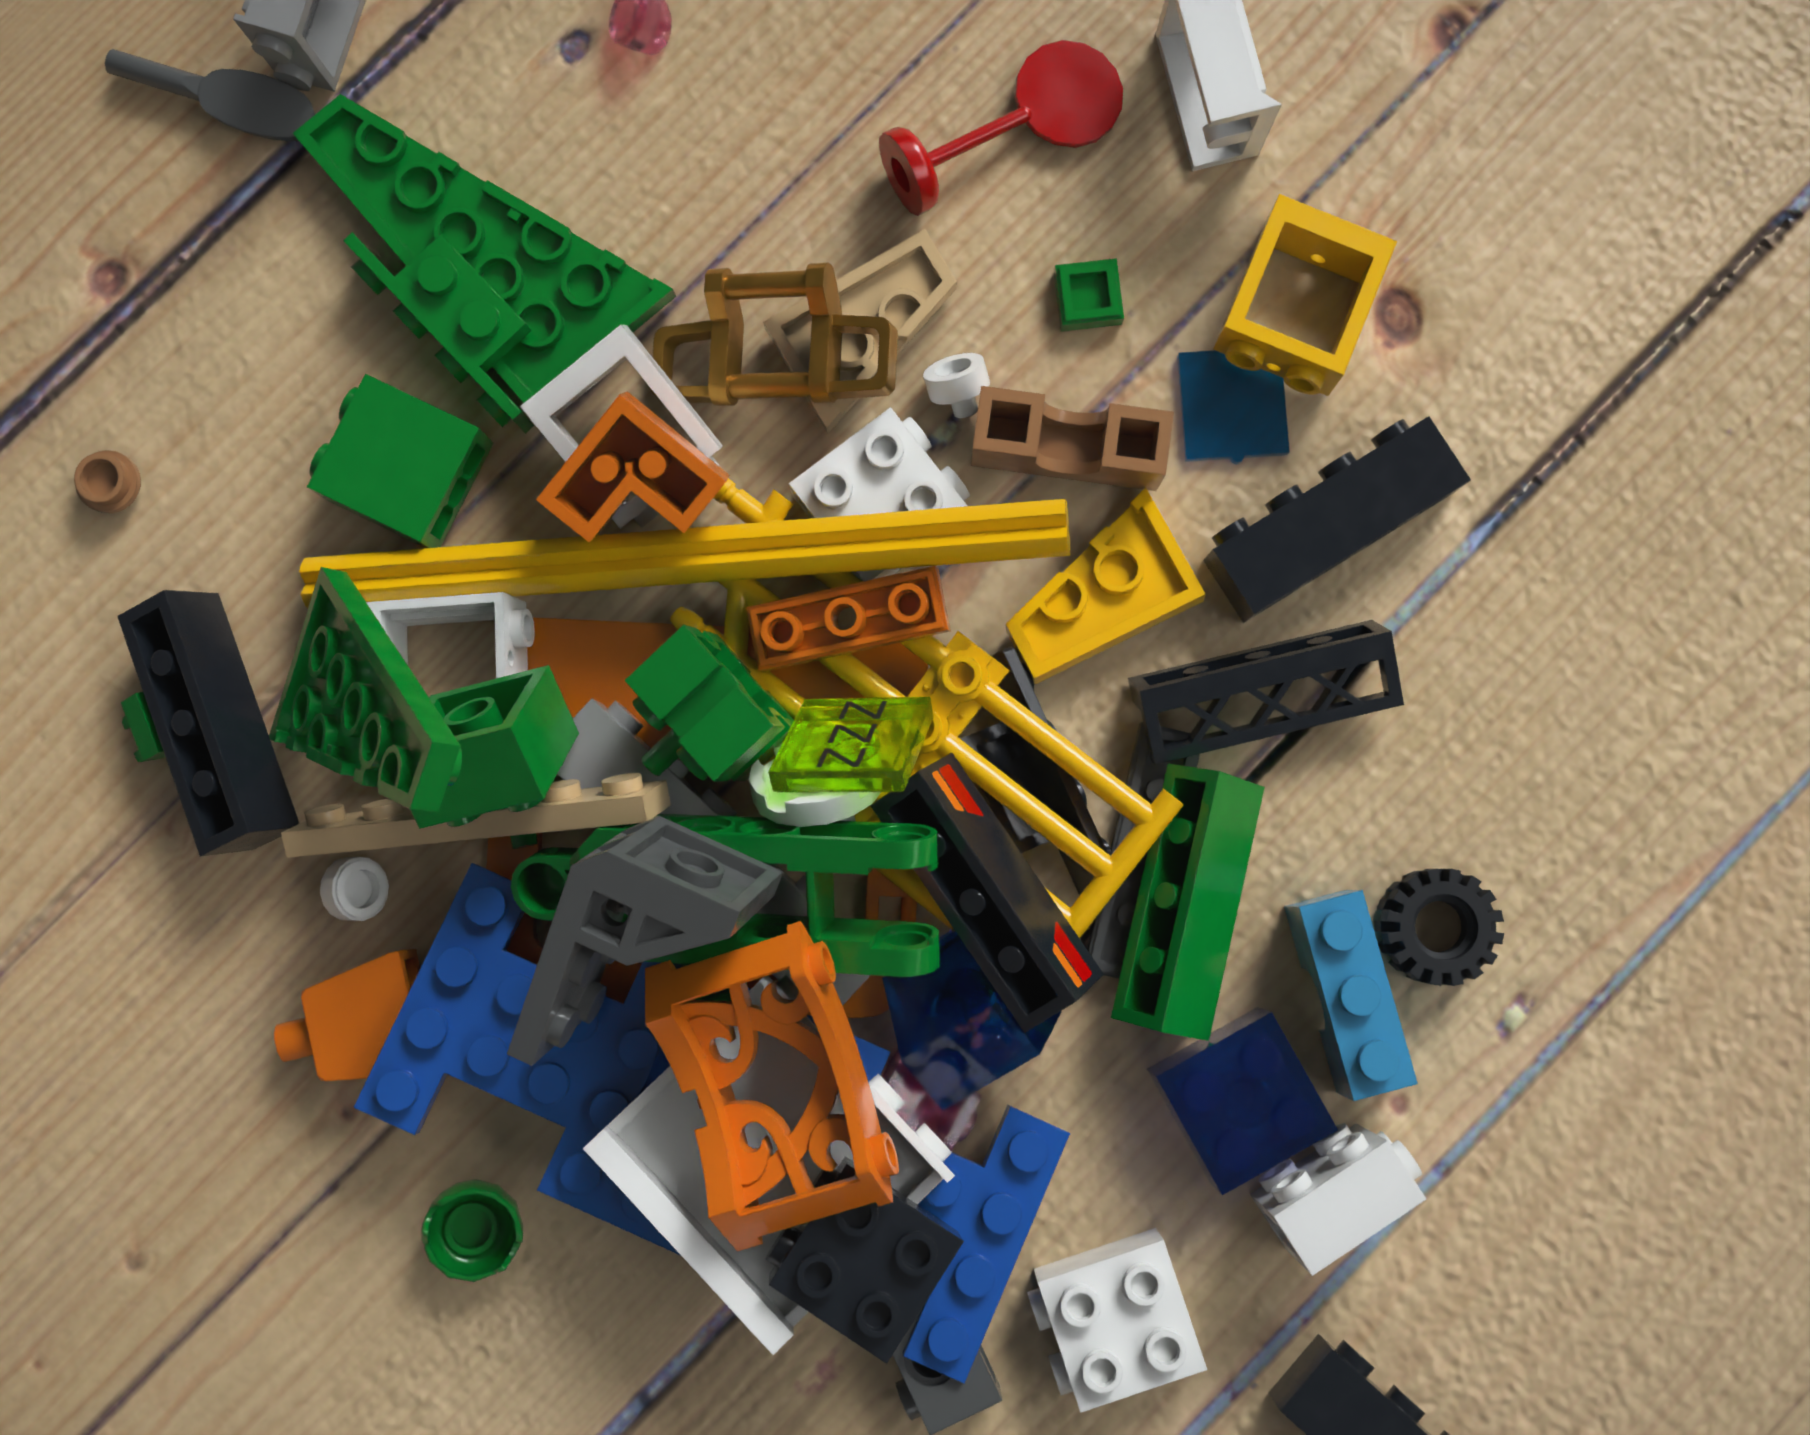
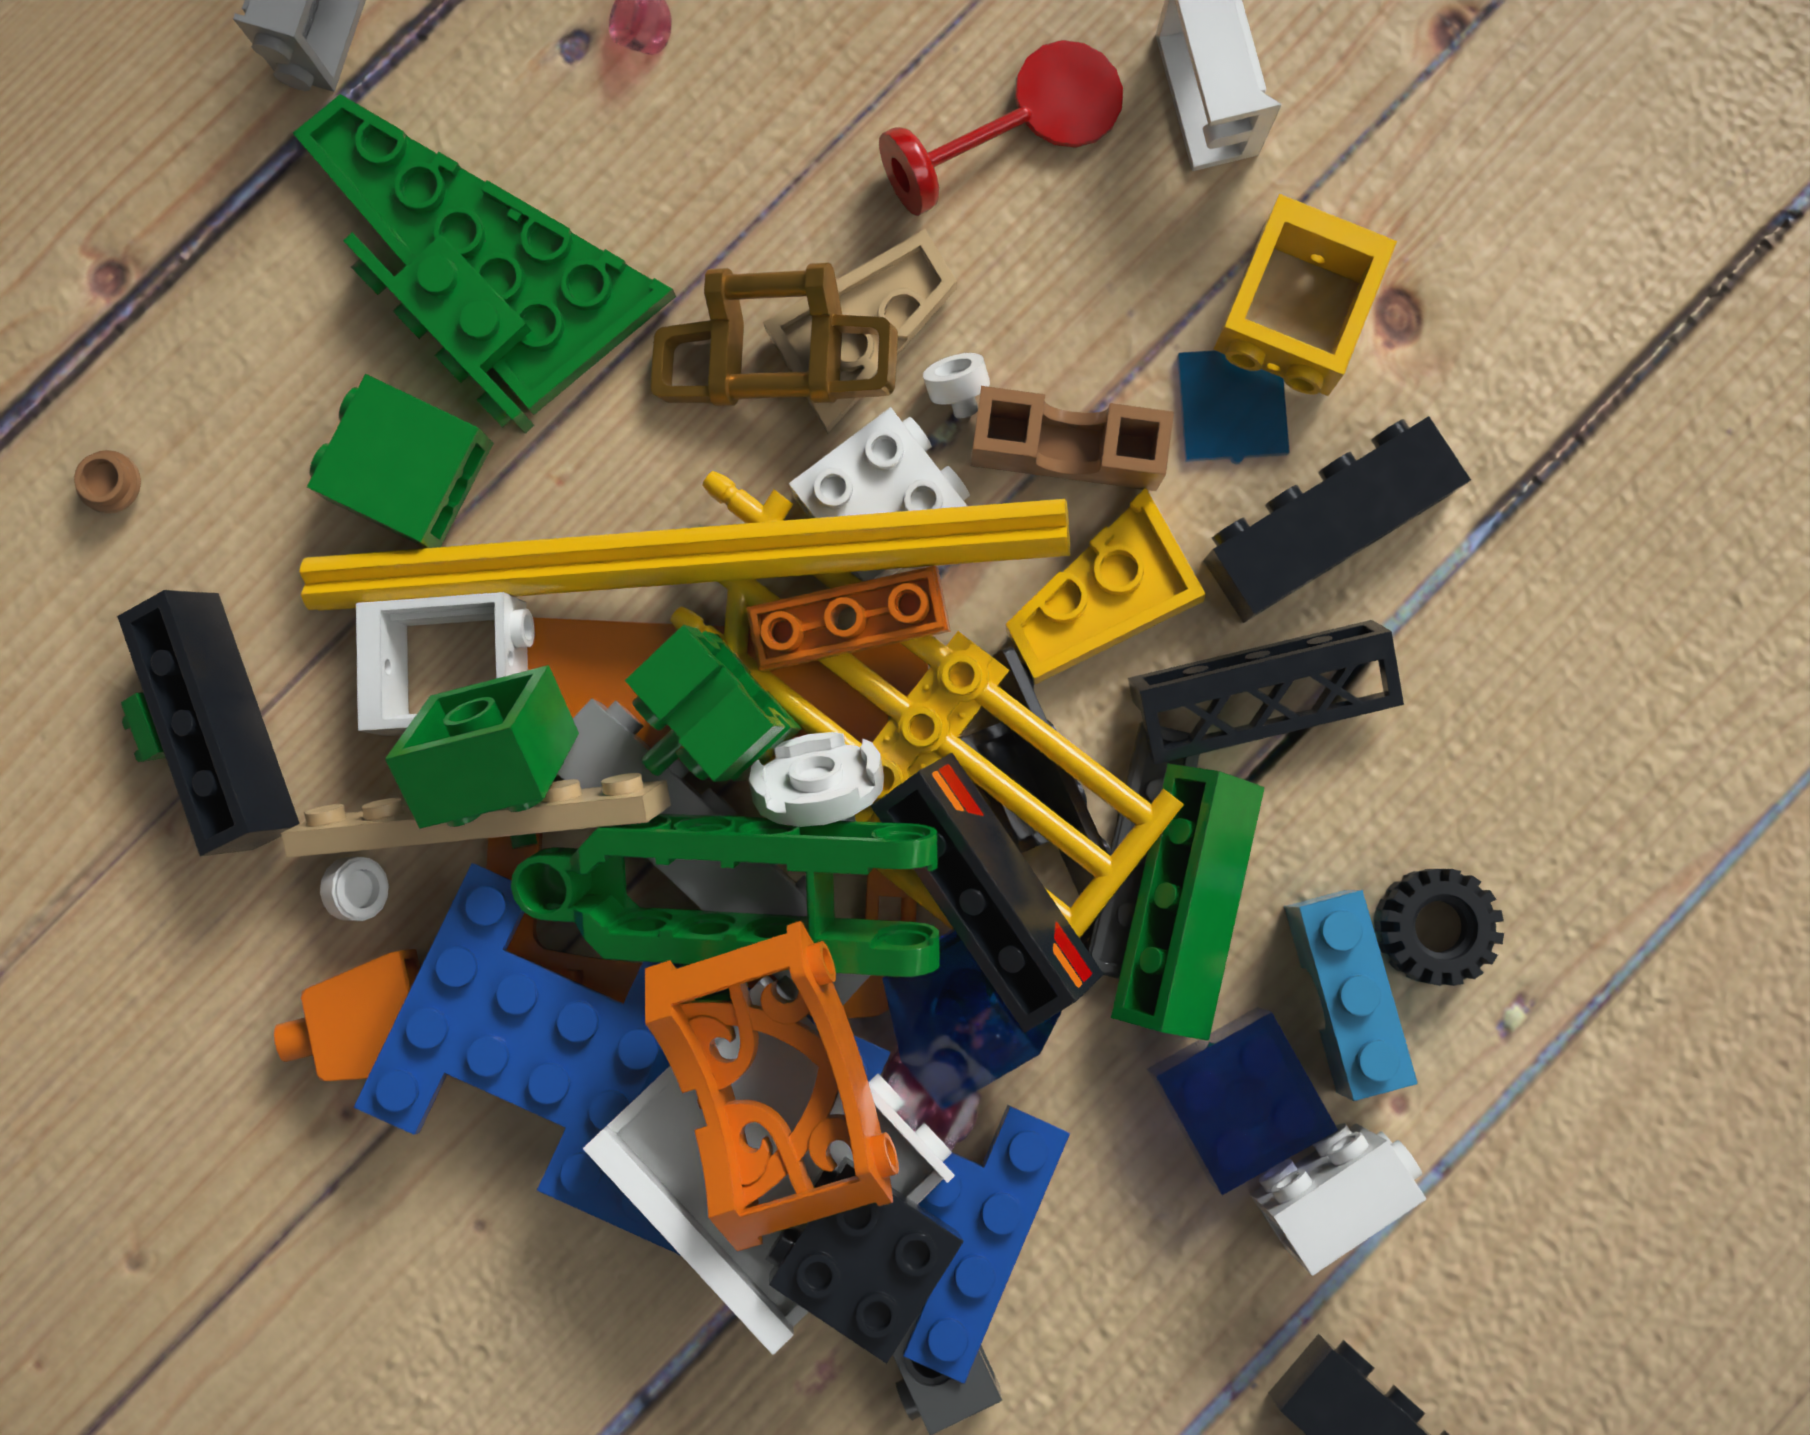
dark grey piece [105,49,315,142] -> none
green wing [269,567,462,812] -> none
green hair [421,1179,523,1282] -> none
dark grey bracket [507,816,783,1066] -> none
white window [520,325,723,529] -> none
orange brick [536,391,730,543] -> none
clear neon green tile [768,697,934,792] -> none
white brick [1027,1228,1207,1413] -> none
green tile [1054,258,1124,332] -> none

